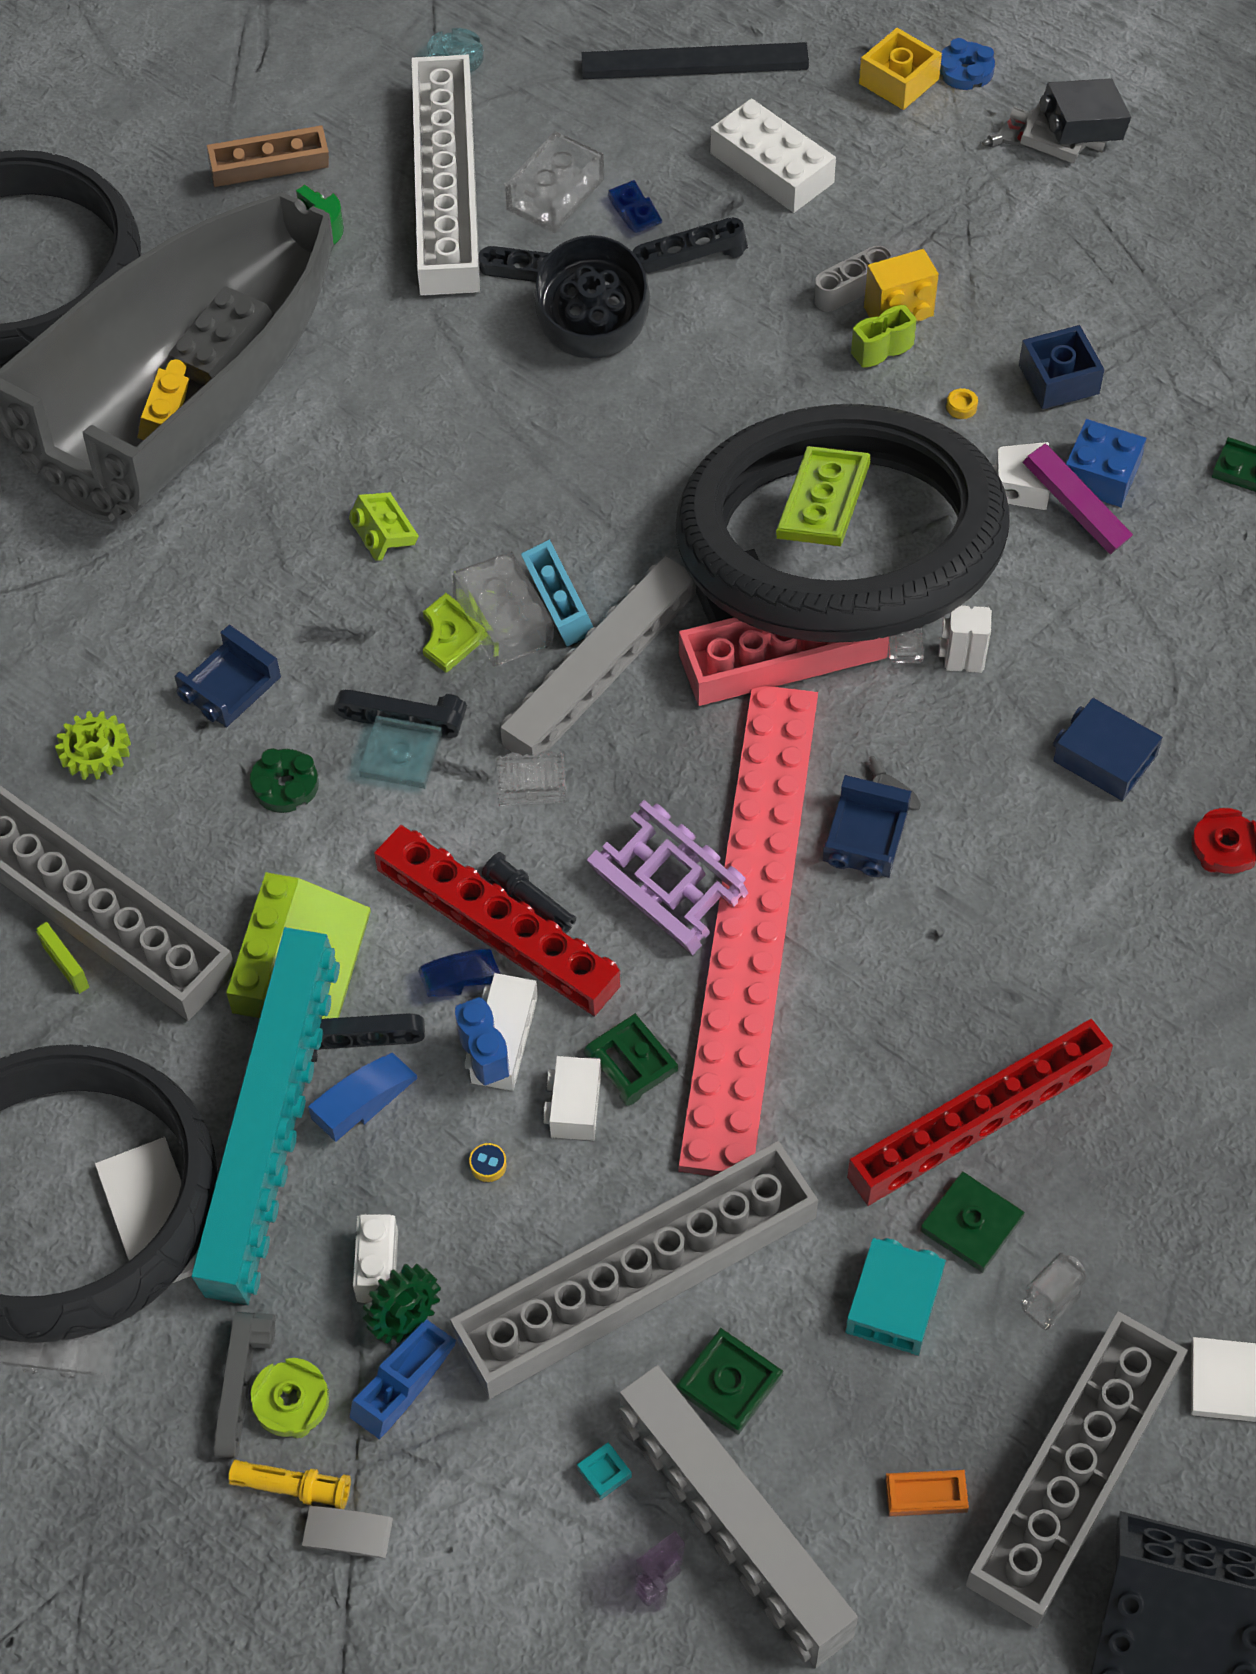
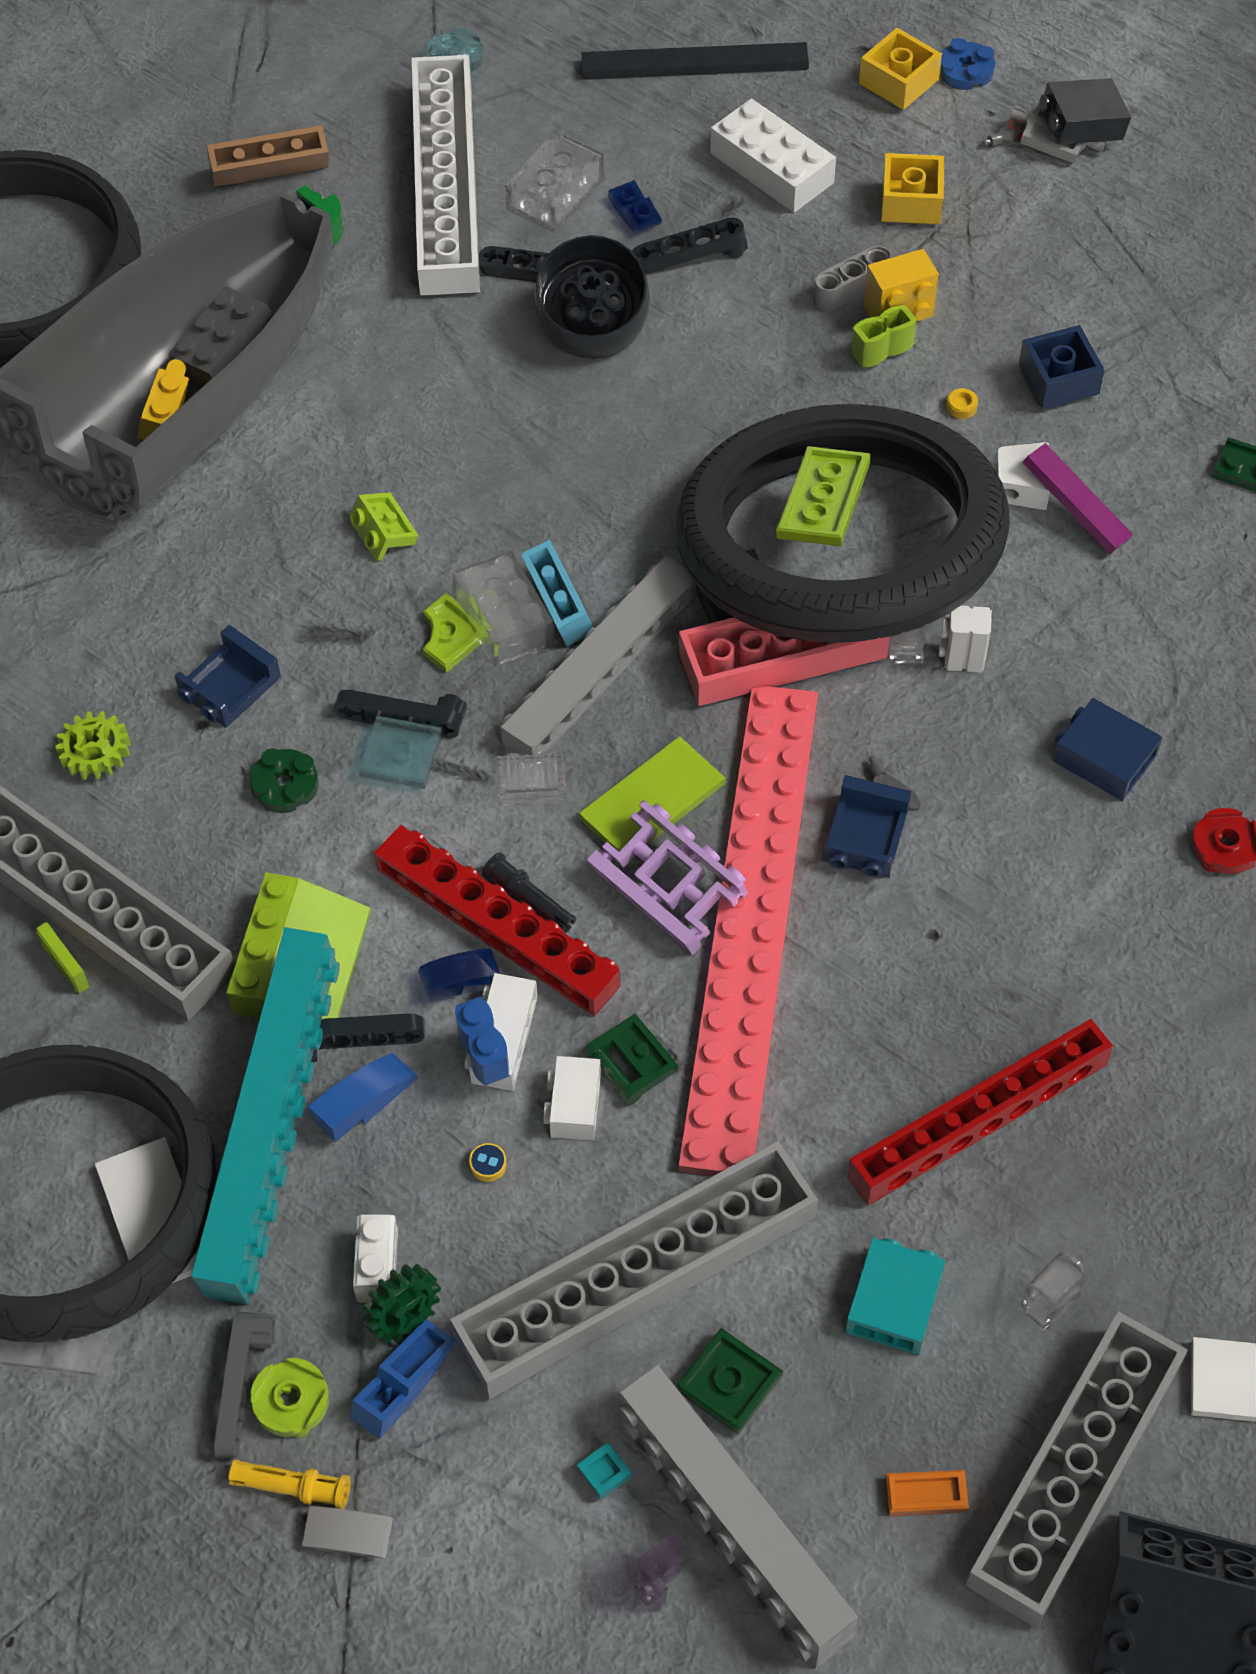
dark green plate [920,1171,1025,1273] -> none
blue brick [1066,419,1147,508] -> none
none -> lime tile [579,736,726,852]
none -> yellow brick [881,153,944,224]

